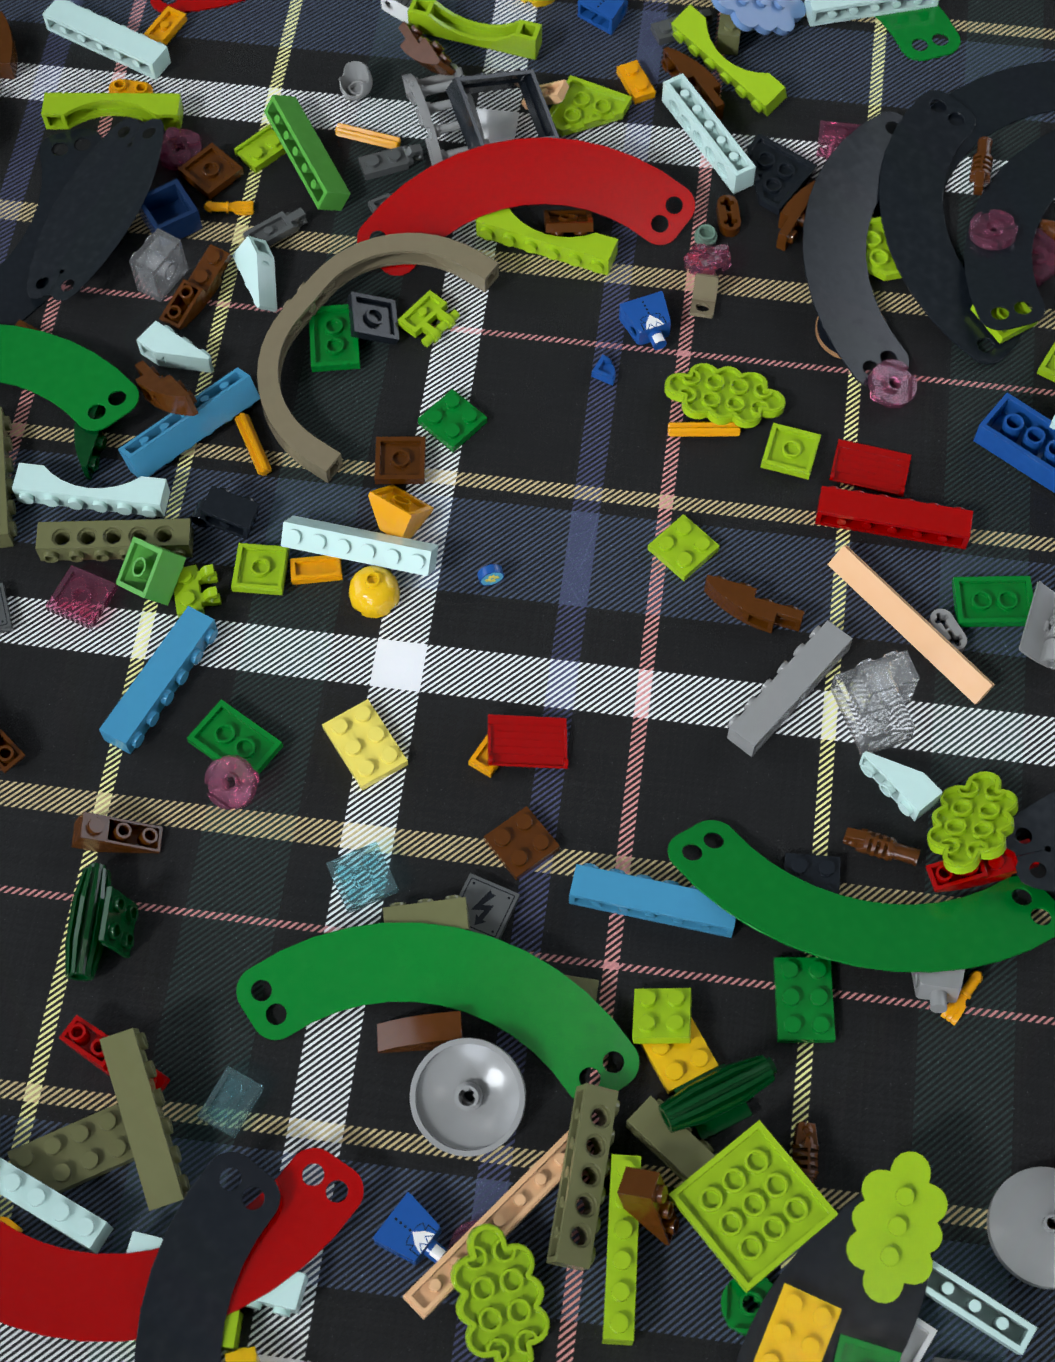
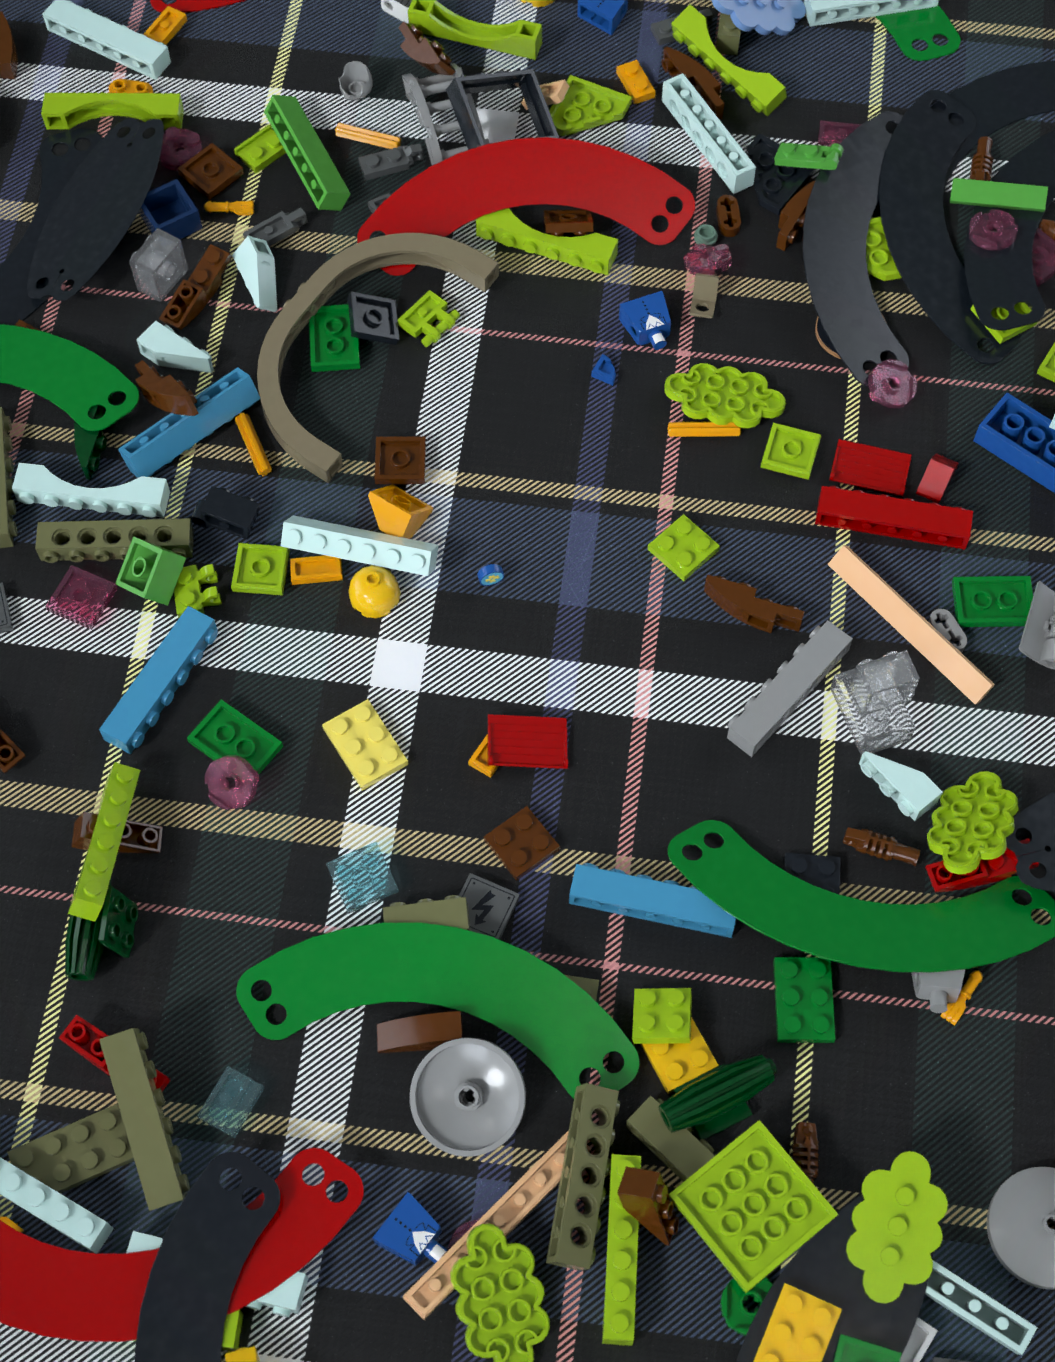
green plate [418,389,487,452] -> none
none -> lime arch [68,762,140,922]
none -> bright green plate [774,143,844,170]
none -> red slope [916,454,959,503]
none -> bright green tile [950,178,1048,212]

